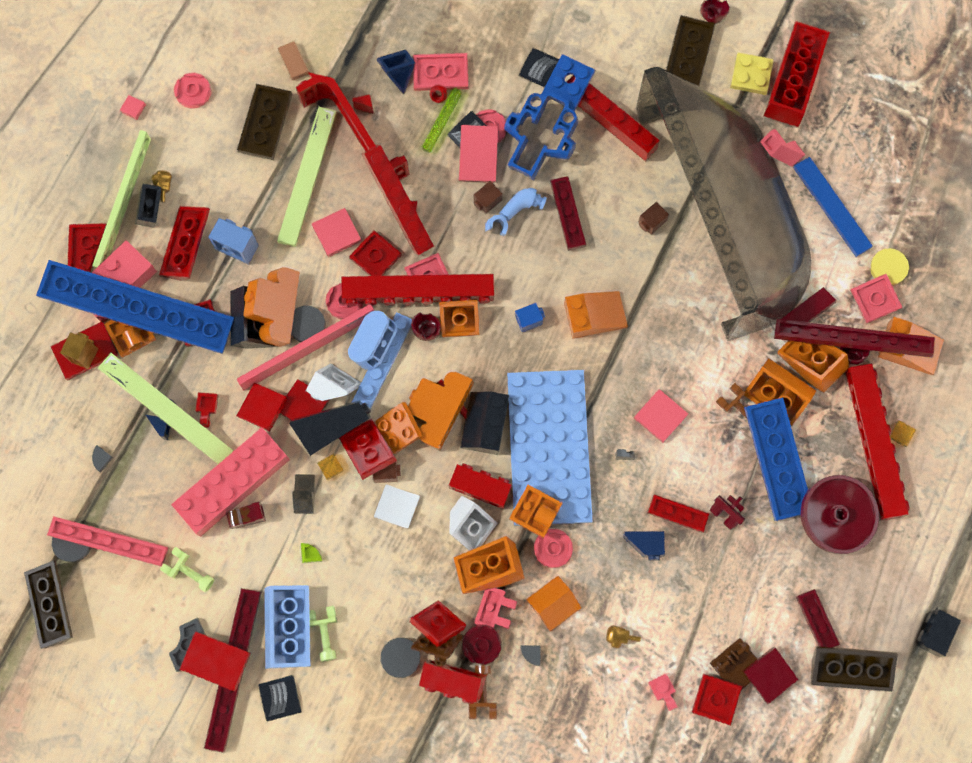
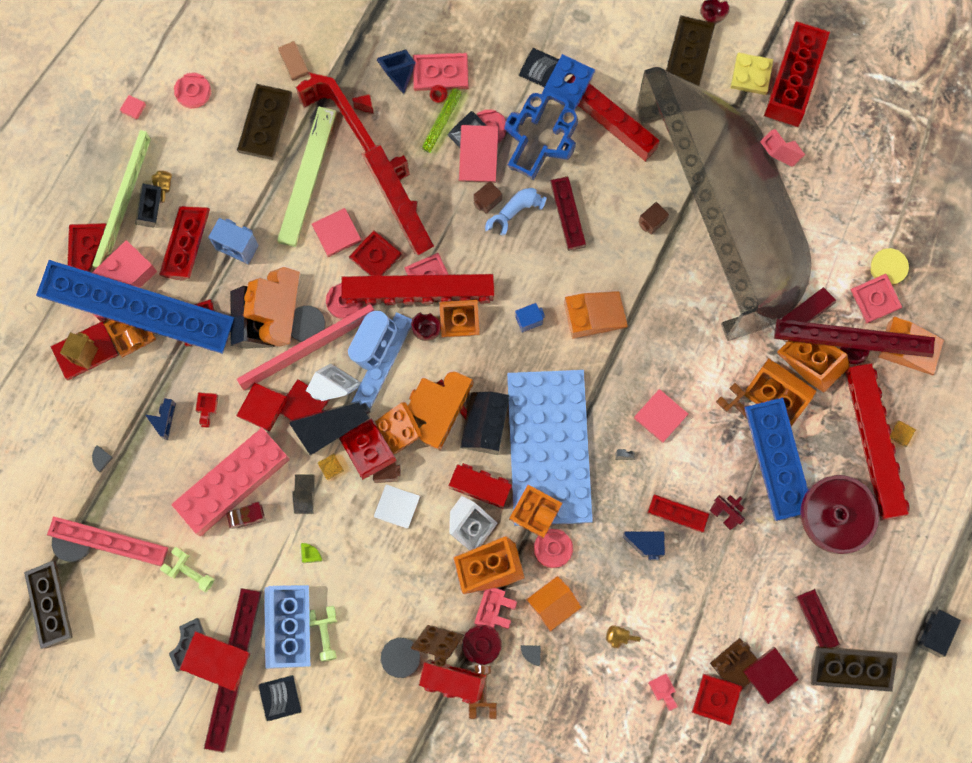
yellowish green tile [98,353,233,464] -> none
red tile [410,600,466,647] -> none
blue tile [793,156,873,257] -> none

